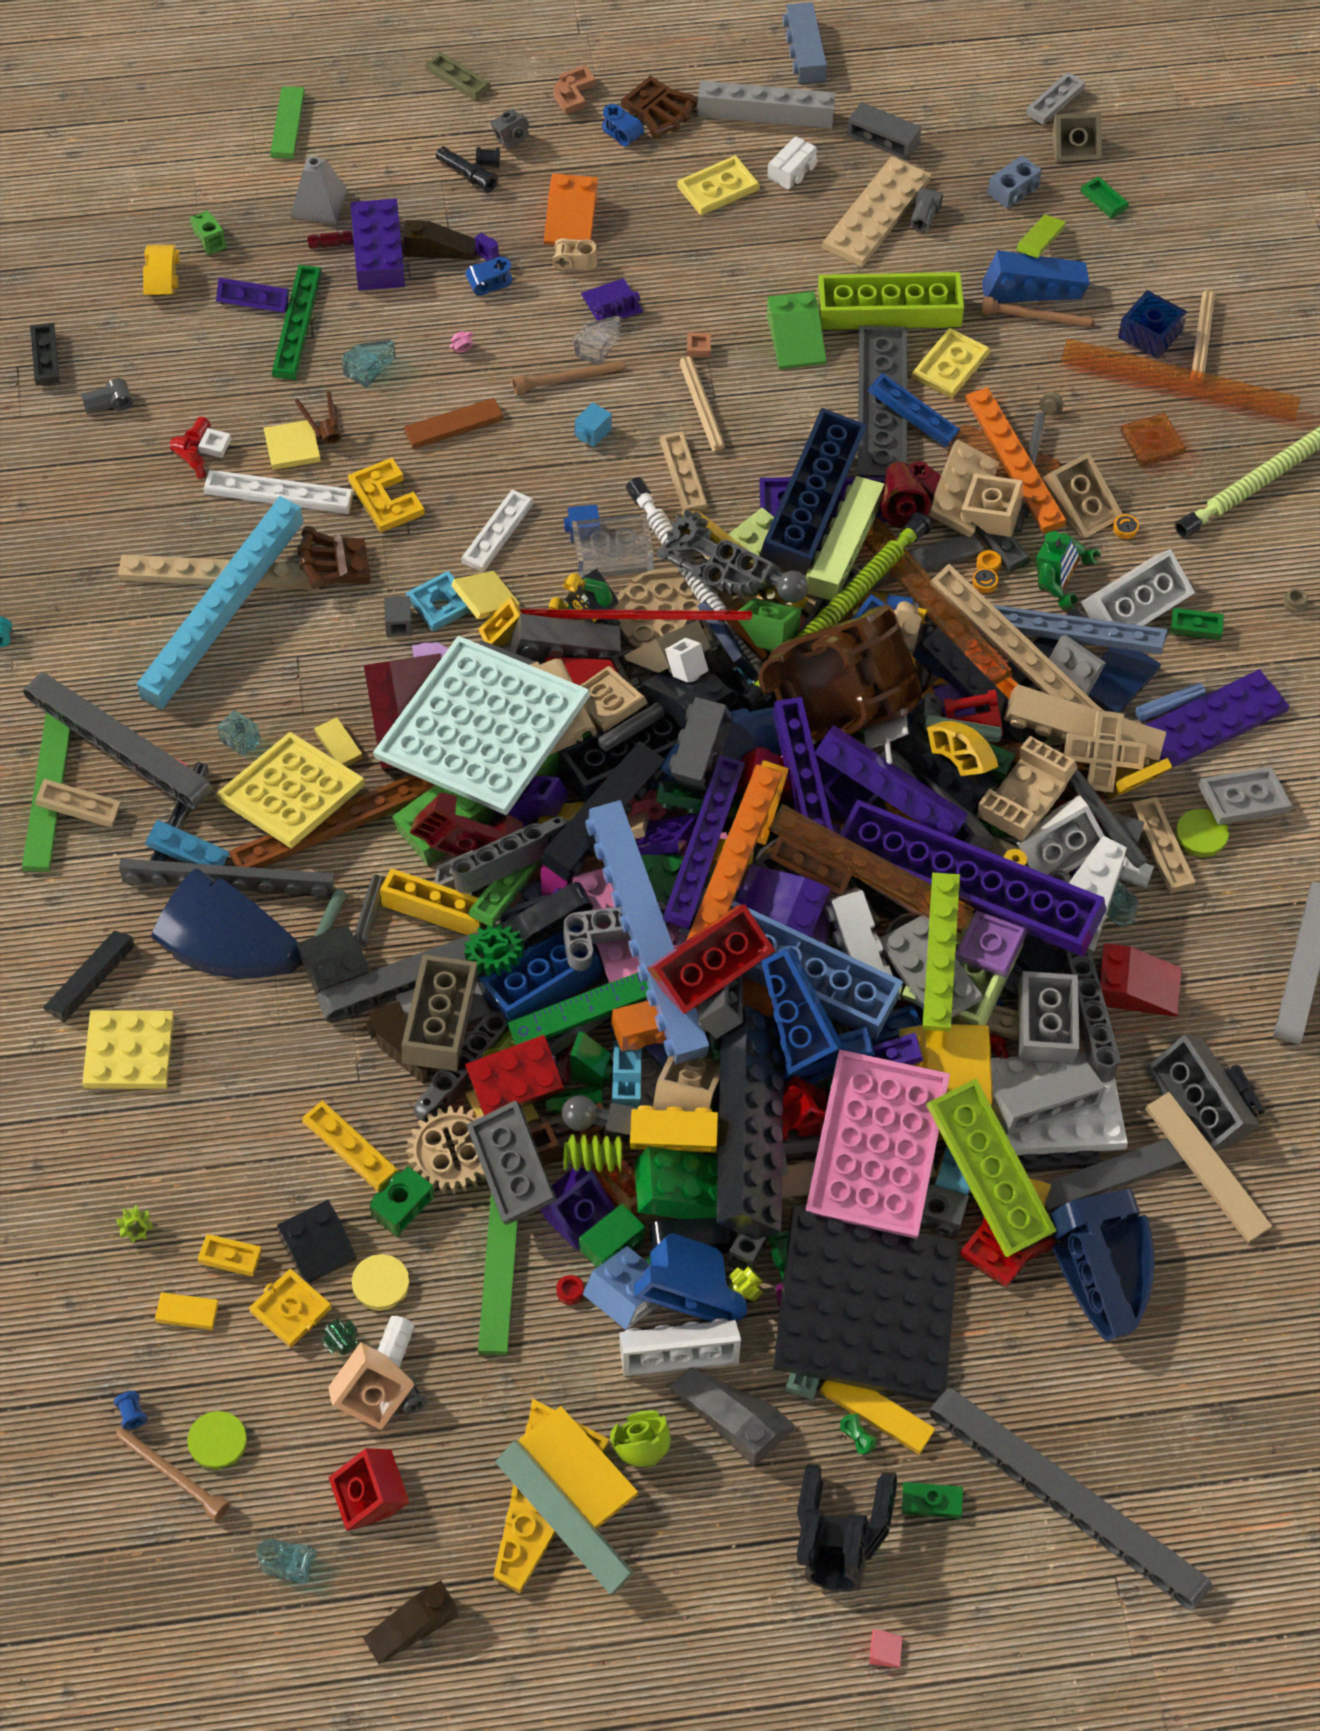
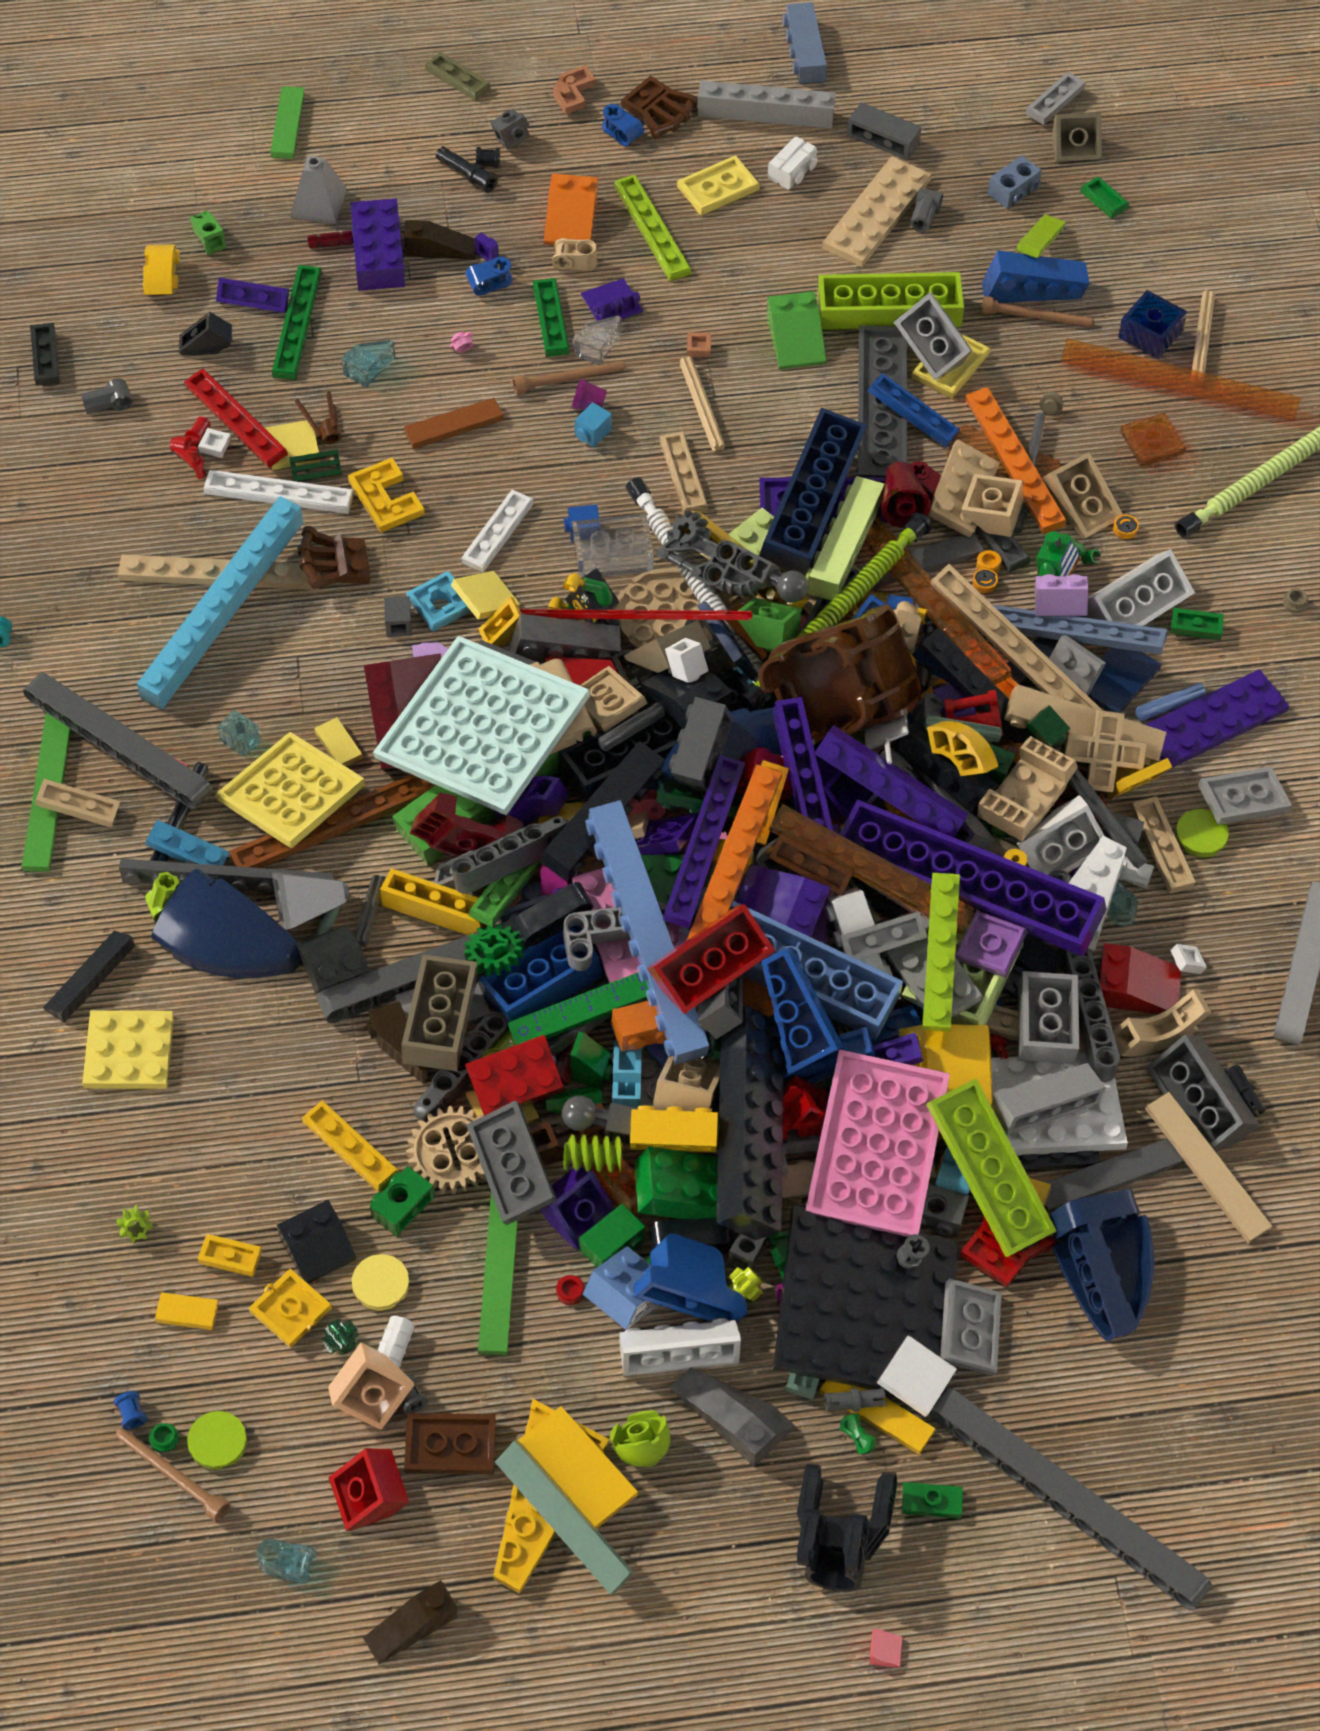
none -> lime piece [145,872,179,923]
none -> green plate [149,1423,179,1453]
none -> black slope [179,312,232,355]
none -> red tile [184,368,288,468]
none -> light grey slope [272,873,350,930]
none -> dark green tile [289,449,342,482]
none -> reddish brown plate [404,1413,496,1475]
none -> green tile [533,278,569,357]
none -> magenta piece [571,378,607,410]
none -> lime tile [614,174,691,281]
none -> dark grey pin [824,1388,886,1412]
none -> light grey plate [839,911,928,960]
none -> white tile [877,1335,957,1417]
none -> light grey slope [894,292,973,380]
none -> dark grey bush [897,1234,930,1269]
none -> light grey tile [940,1278,1002,1376]
none -> dark green brick [1025,705,1071,748]
none -> lavender slope [1034,574,1088,616]
none -> tan arch [1113,990,1212,1057]
none -> white plate [1170,944,1207,974]

